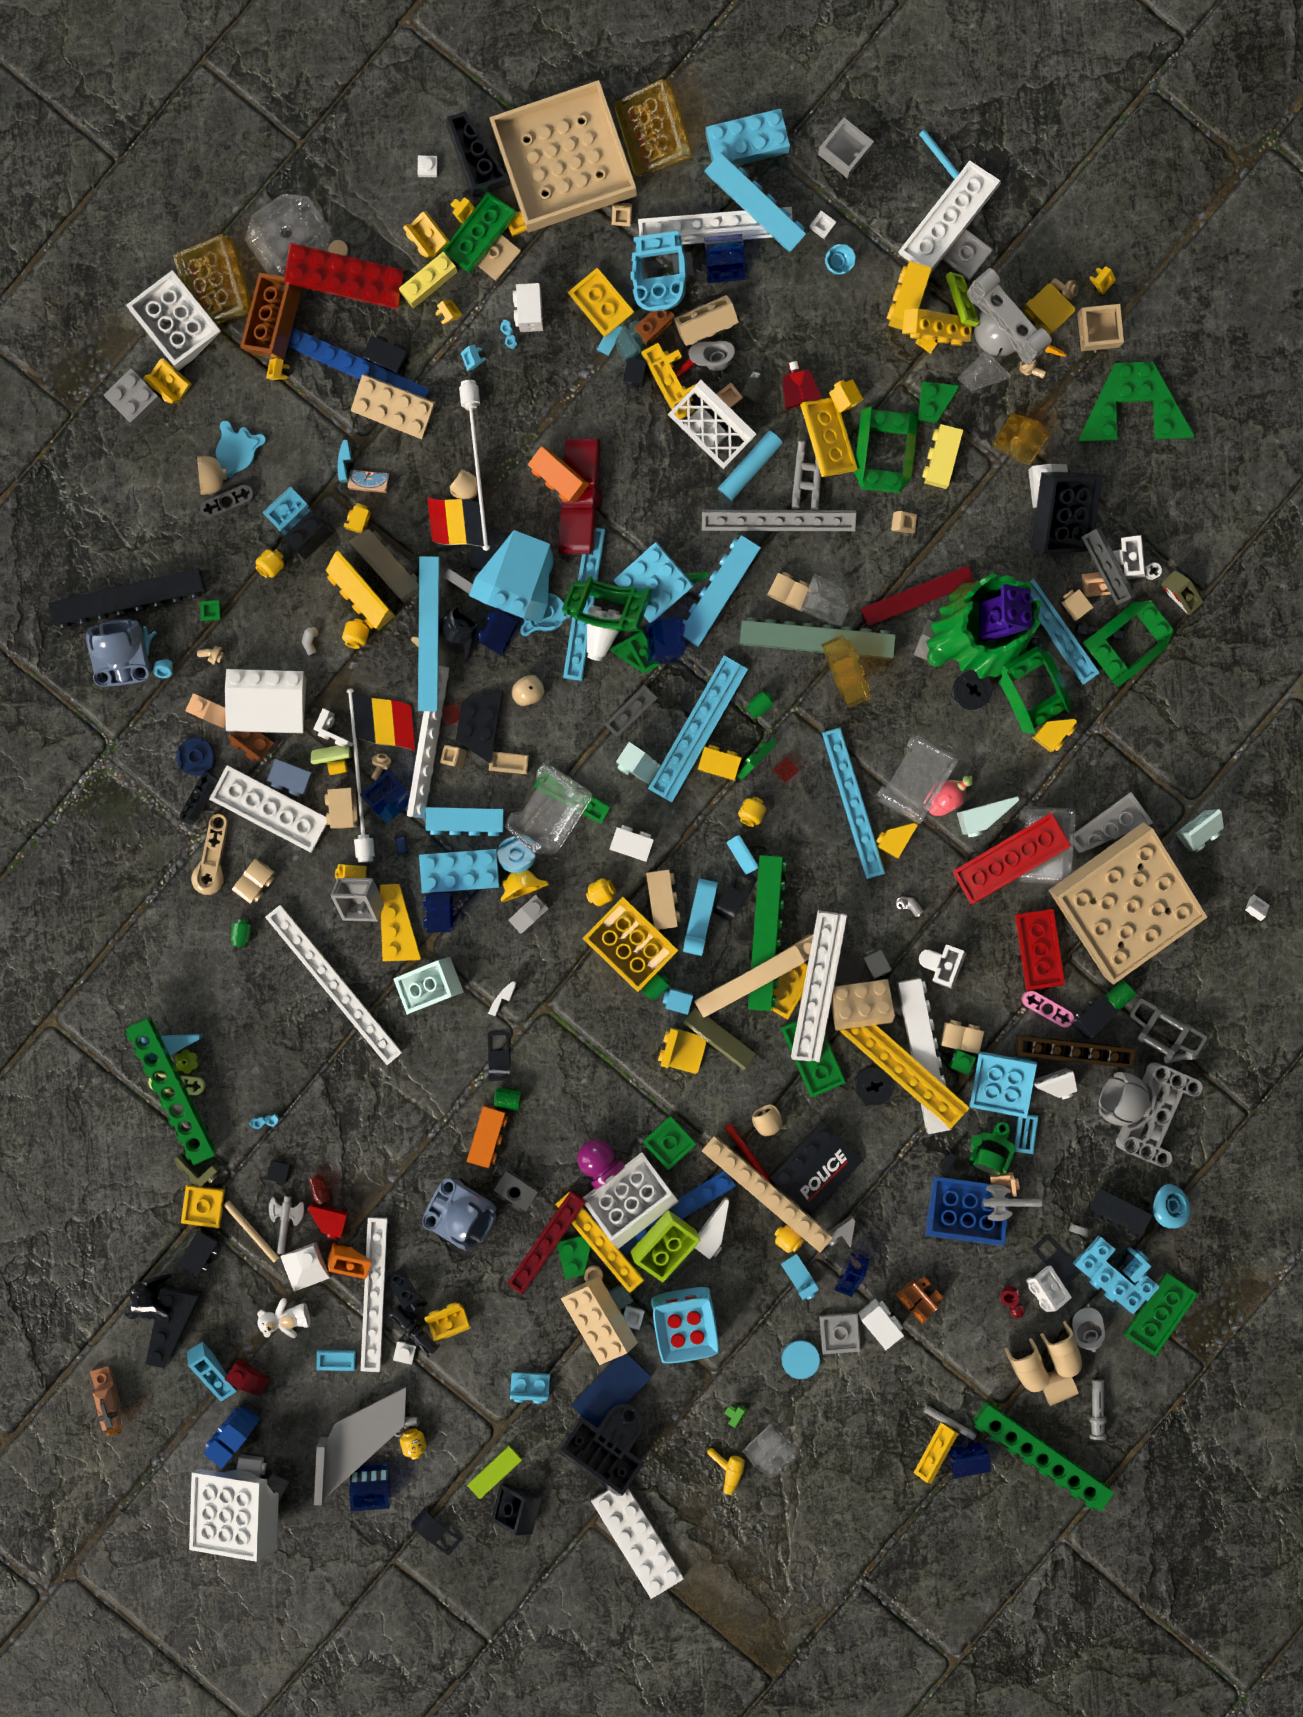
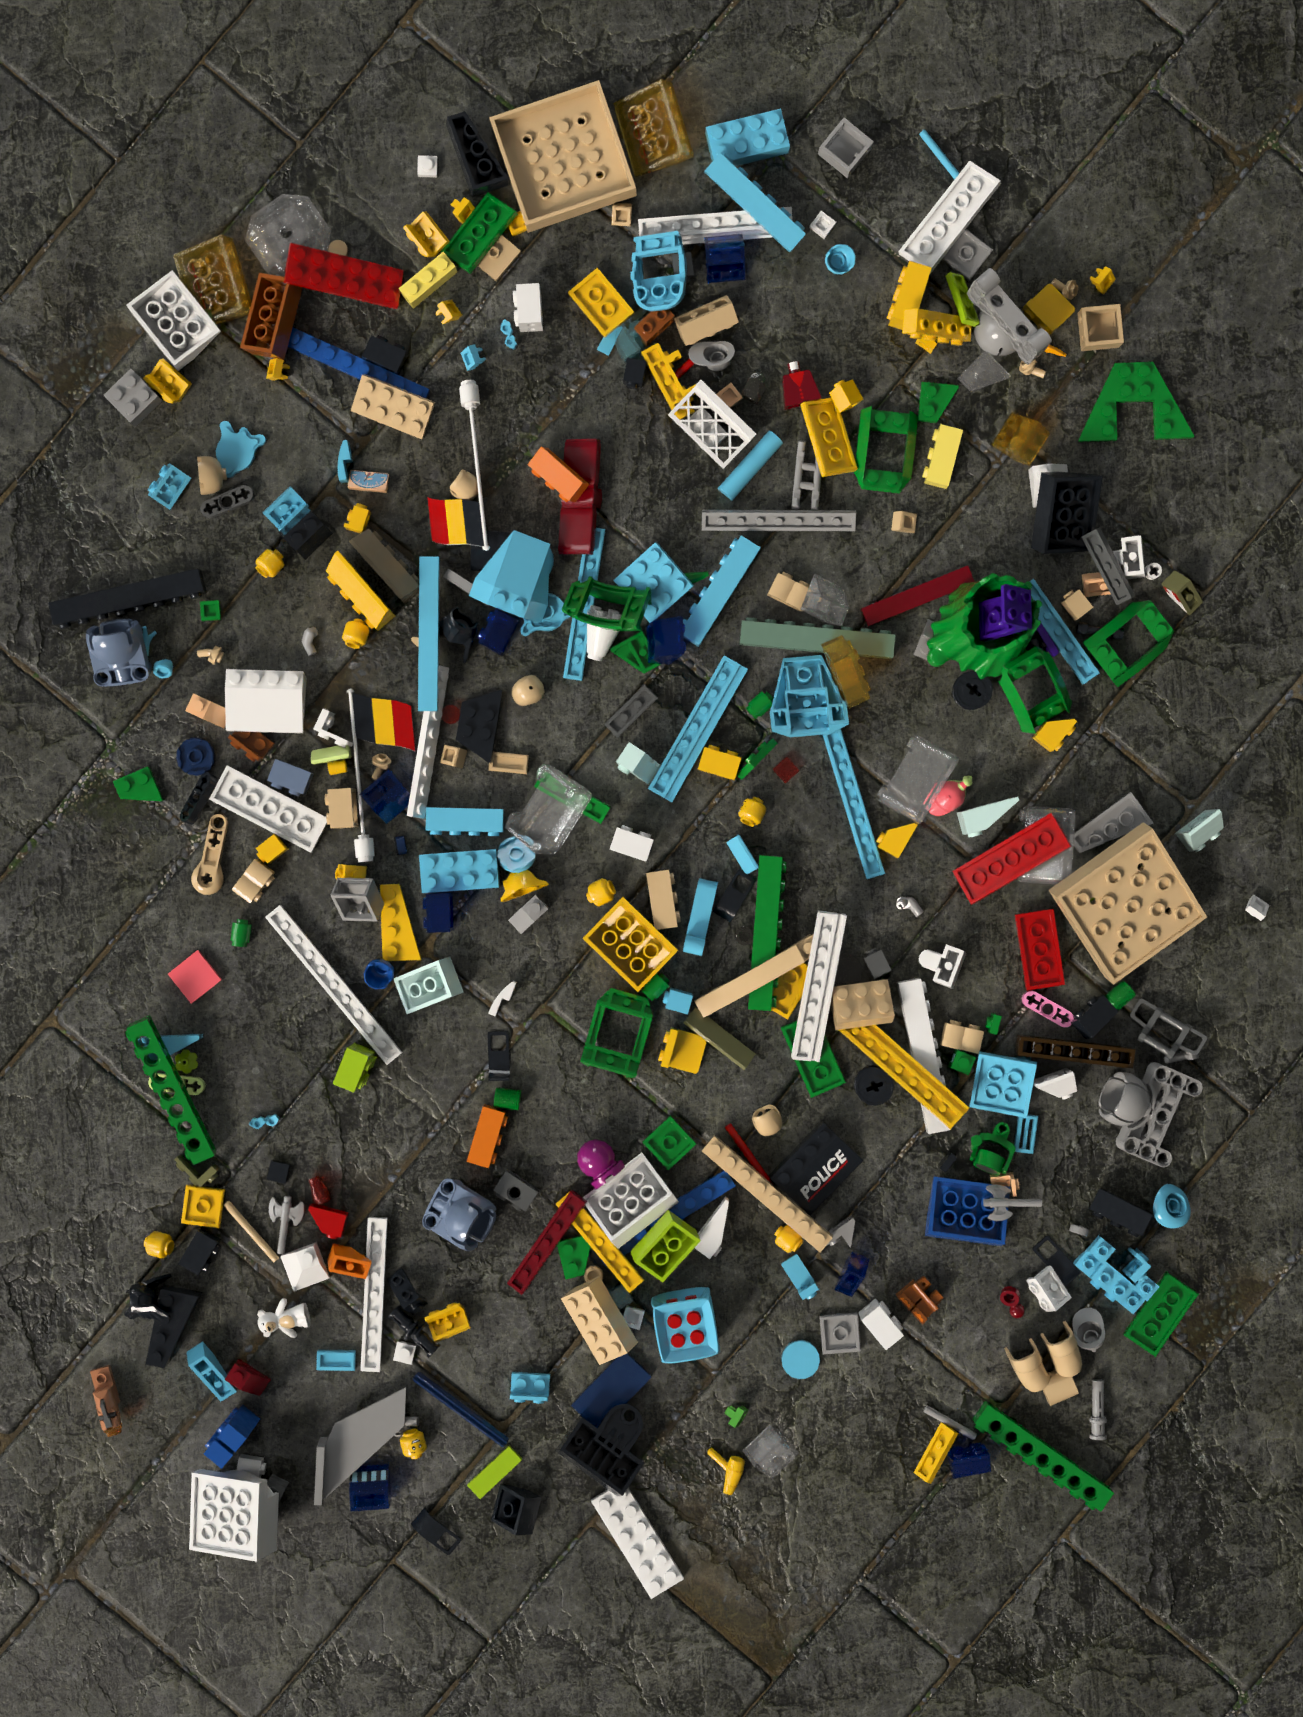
none -> green wing [113,766,164,802]
none -> yellow head [144,1231,174,1258]
none -> medium azure bracket [148,464,191,510]
none -> coral tile [168,950,222,1004]
none -> yellow brick [256,834,288,863]
none -> lime brick [333,1043,377,1092]
none -> blue hair [364,958,394,989]
none -> dark blue axle [413,1372,509,1447]
none -> green wedge [580,988,653,1078]
none -> medium azure wedge [770,655,849,737]
none -> green plate [985,1013,1002,1035]
none -> dark purple tile [1035,623,1059,657]

